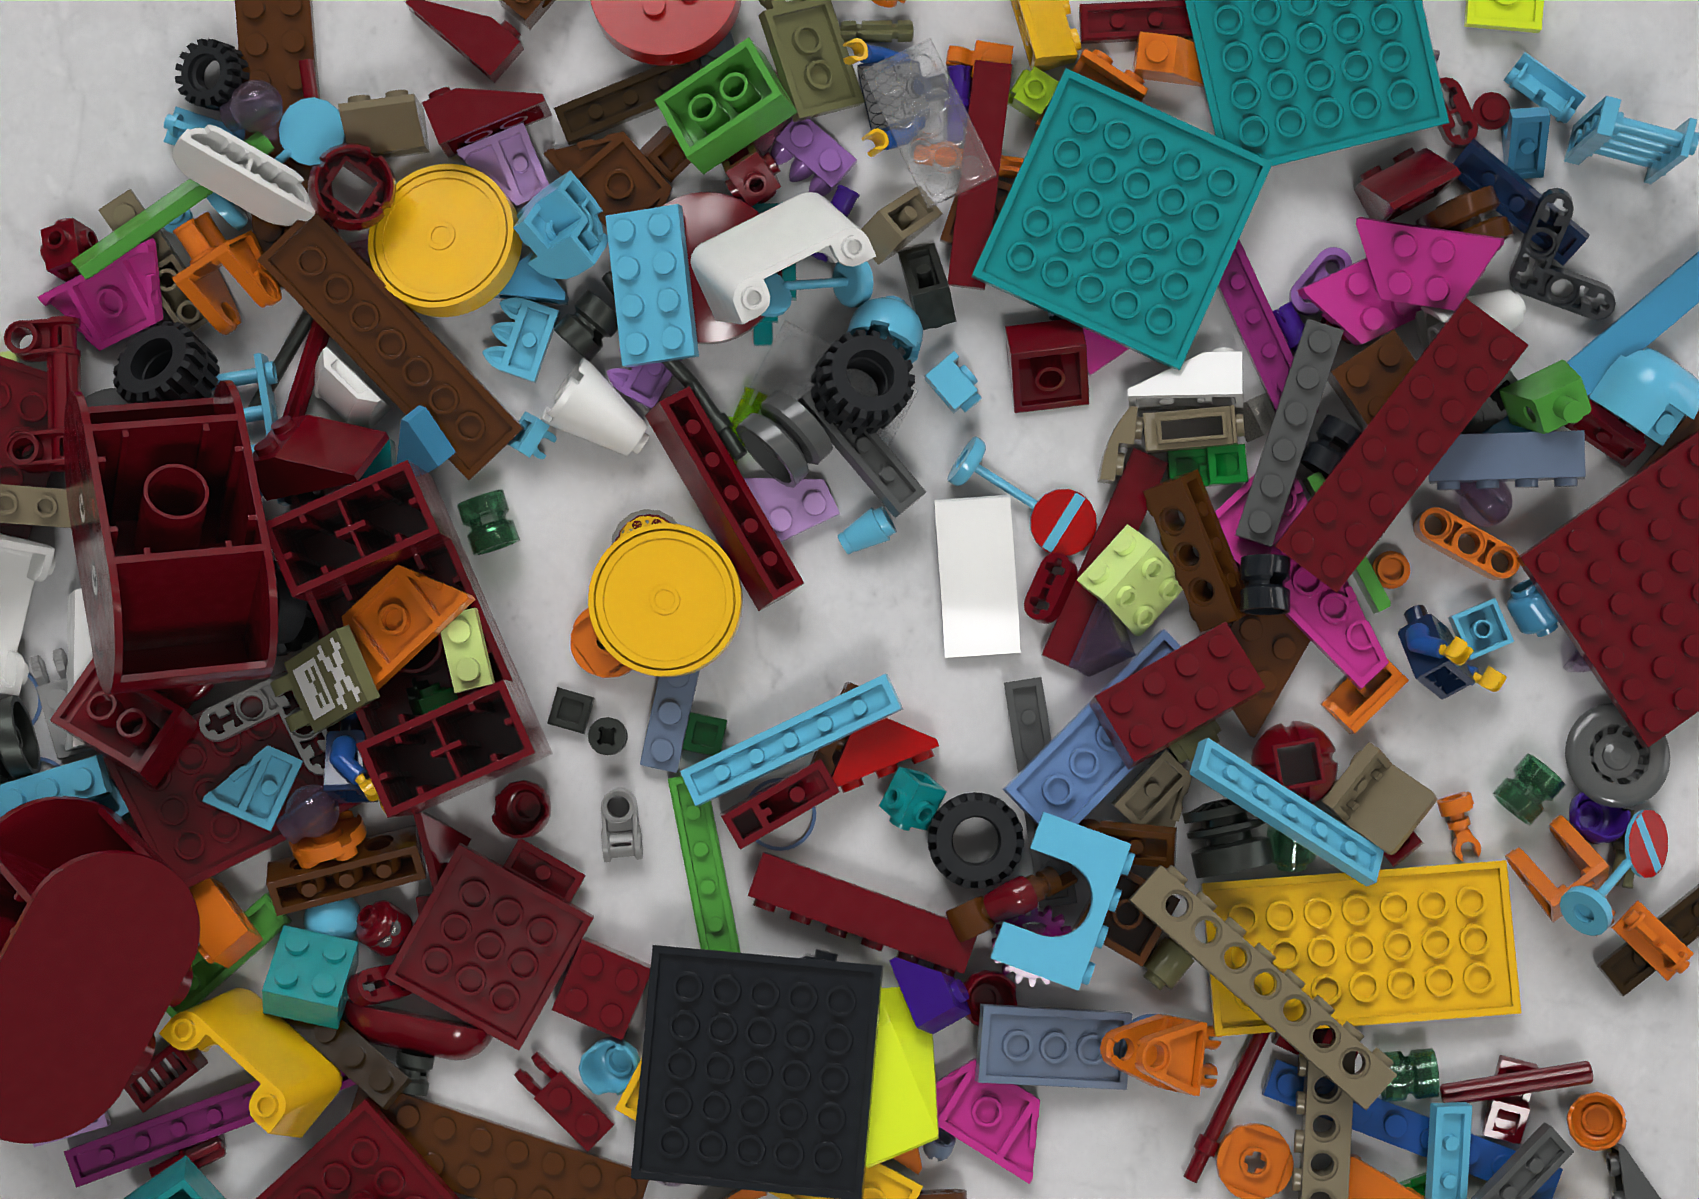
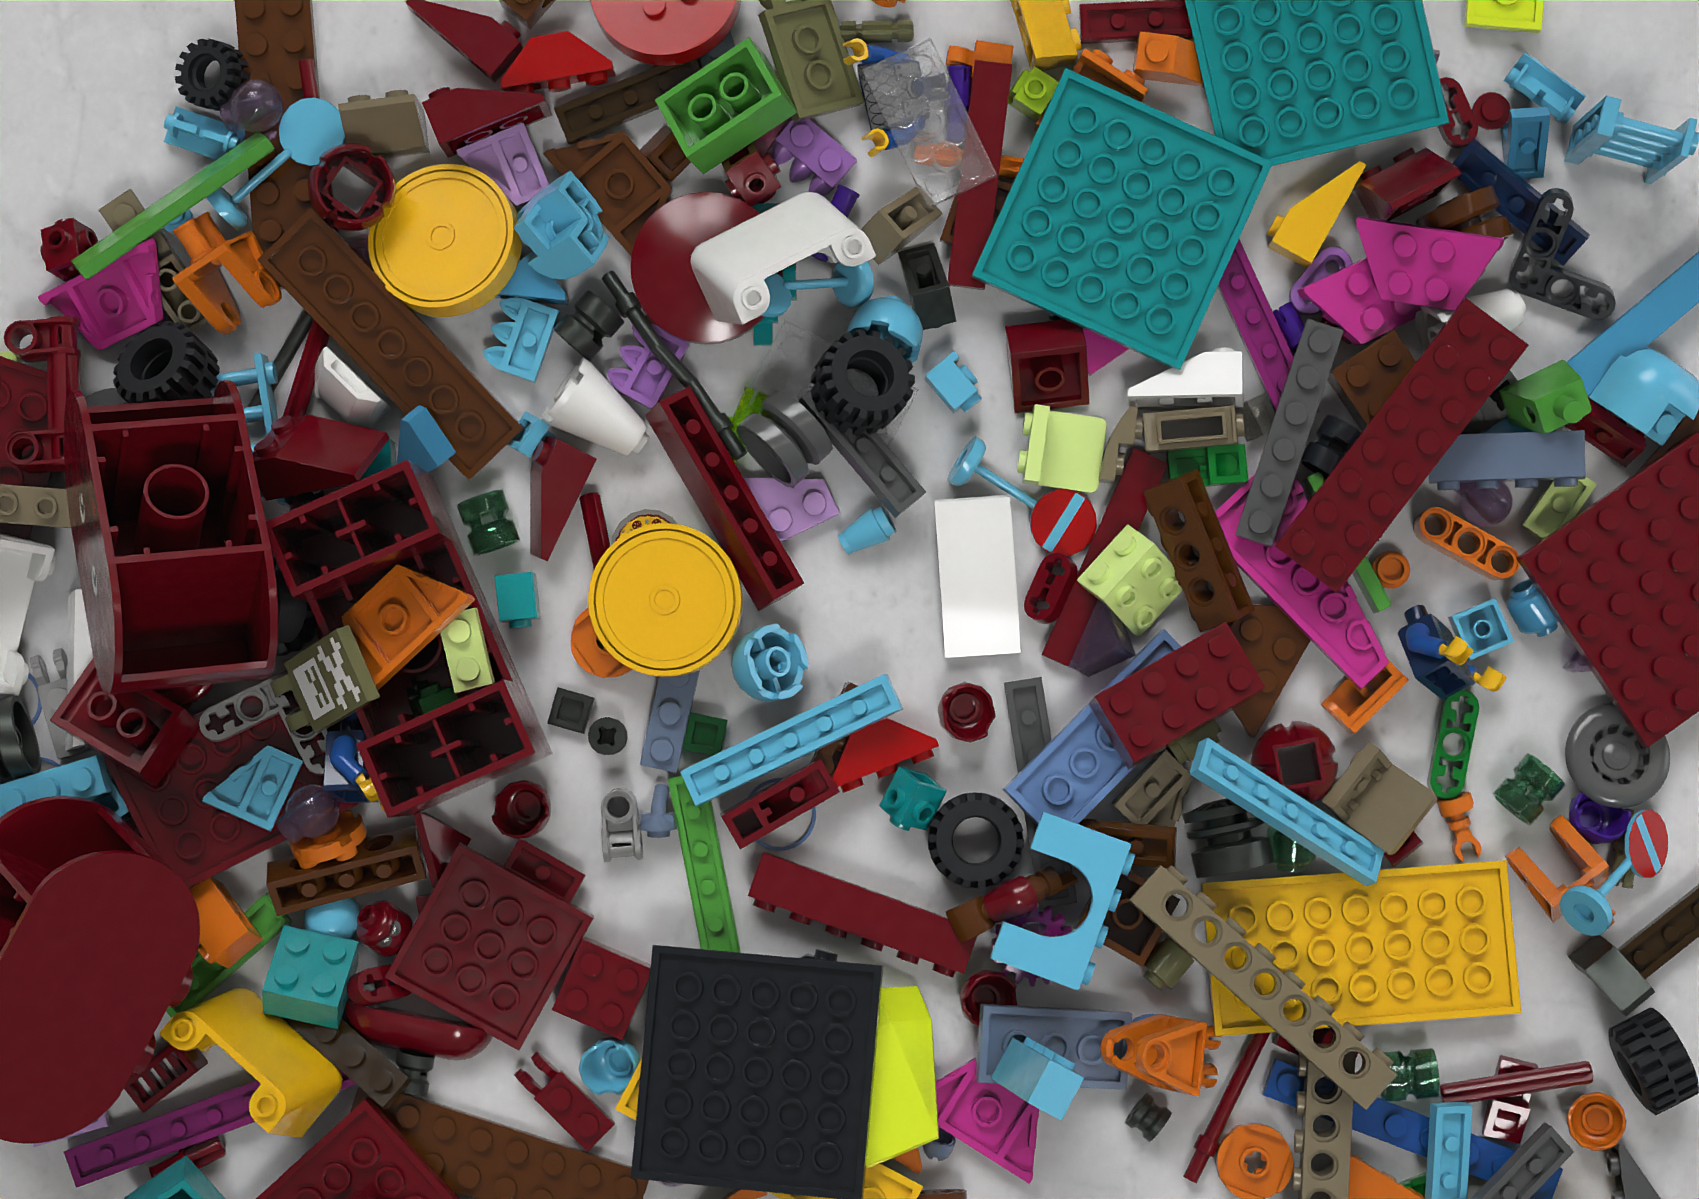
white brick [173,125,315,226] -> none
medium azure plate [605,204,699,367] -> none
dark purple slope [889,957,971,1034] -> none
black wheel [1240,554,1290,615] -> none
orange hinge [1611,900,1694,981] -> none
none -> teal brick [494,572,541,629]
none -> red slope [500,31,616,93]
none -> dark red slope [530,436,597,561]
none -> dark red axle [579,492,610,570]
none -> sand blue plate [640,784,677,838]
none -> medium azure cylinder [731,624,809,702]
none -> dark red hair [938,682,996,743]
none -> medium azure wedge [991,1037,1084,1121]
none -> yellowish green bracket [1017,404,1107,493]
none -> pearl dark grey wheel [1124,1093,1172,1142]
none -> yellow slope [1267,161,1366,269]
none -> green beam [1427,690,1479,799]
none -> yellowish green plate [1520,477,1597,540]
none -> pearl dark grey slope [1568,935,1655,1016]
none -> black tyre [1608,1008,1699,1115]

